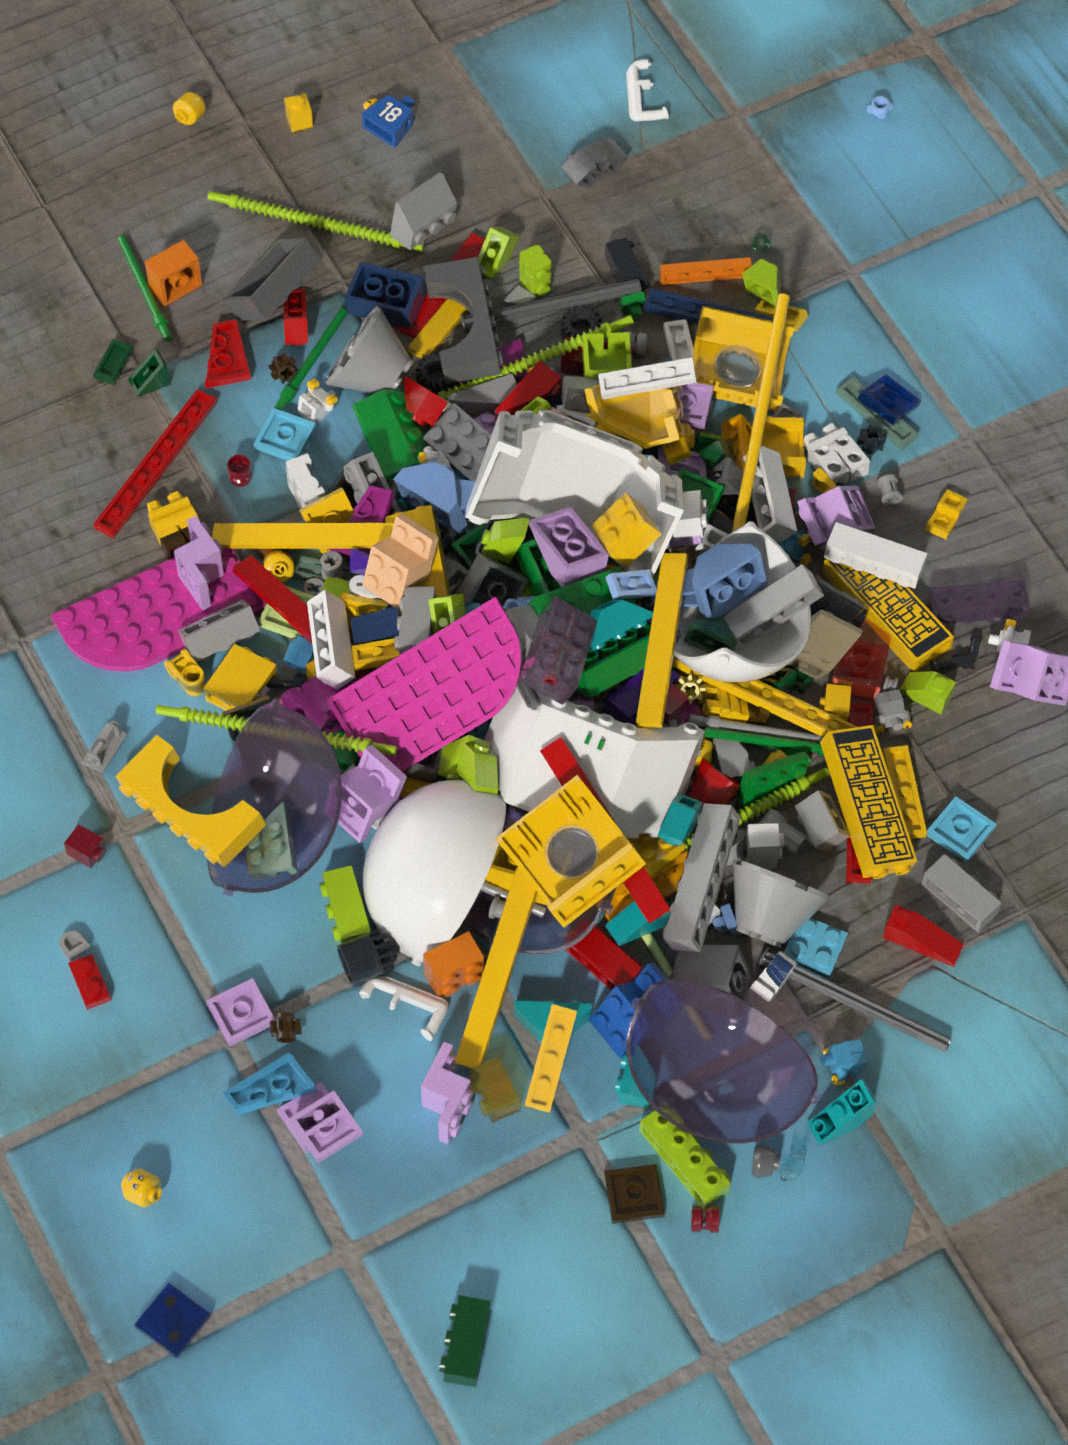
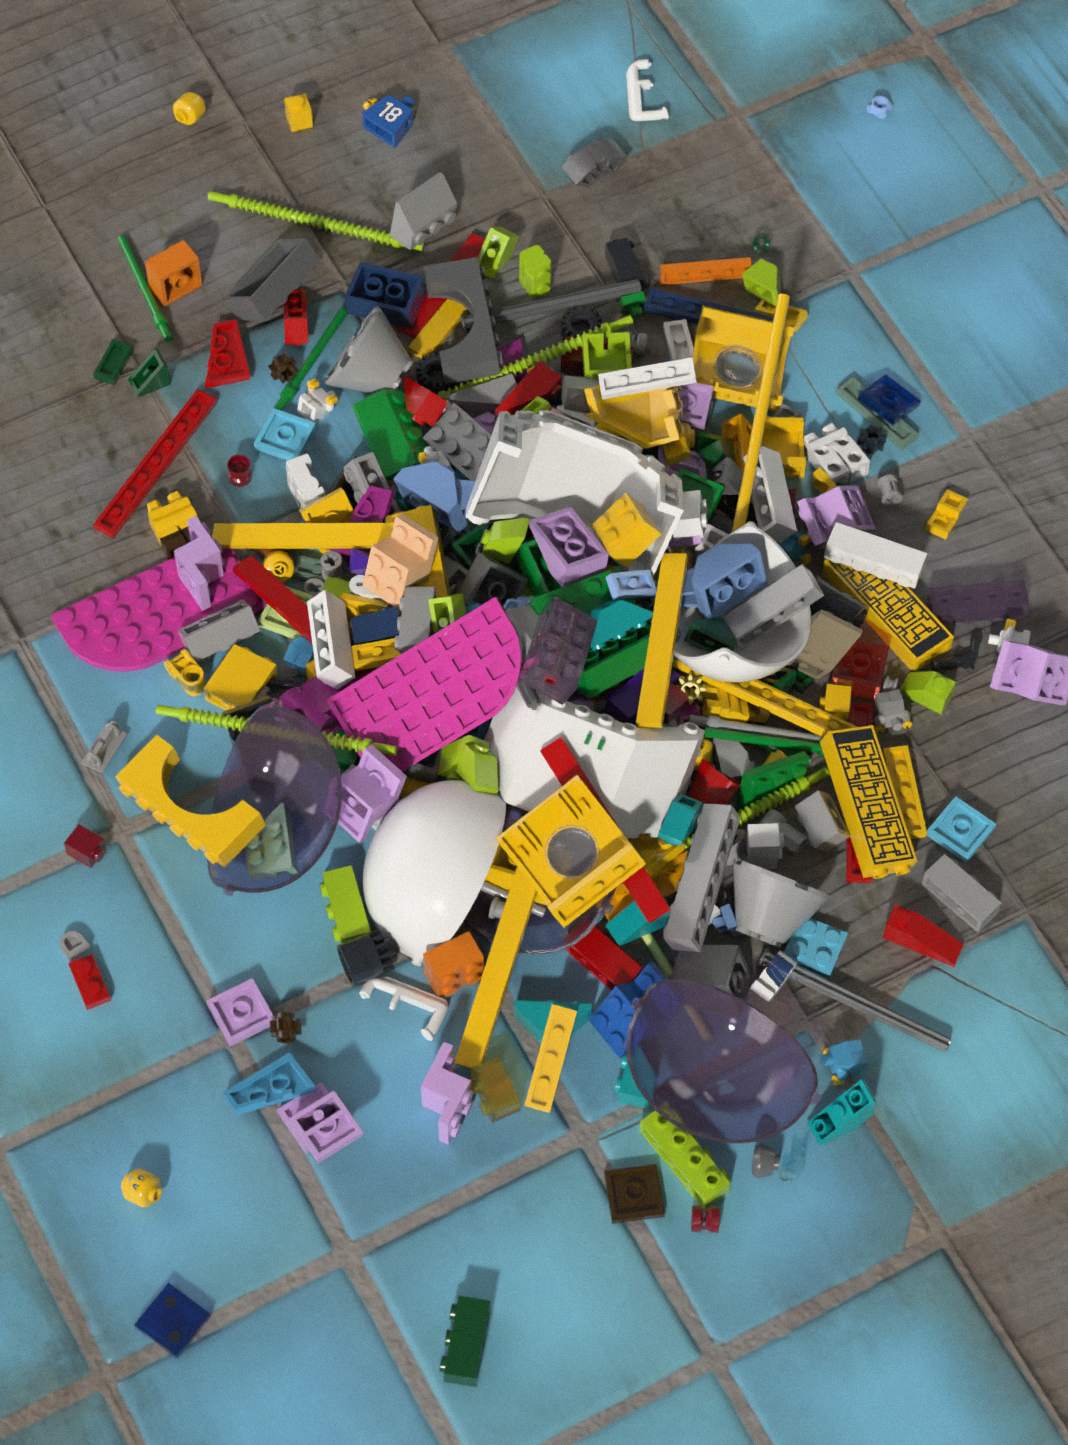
light grey tile [504,285,536,307] -> none

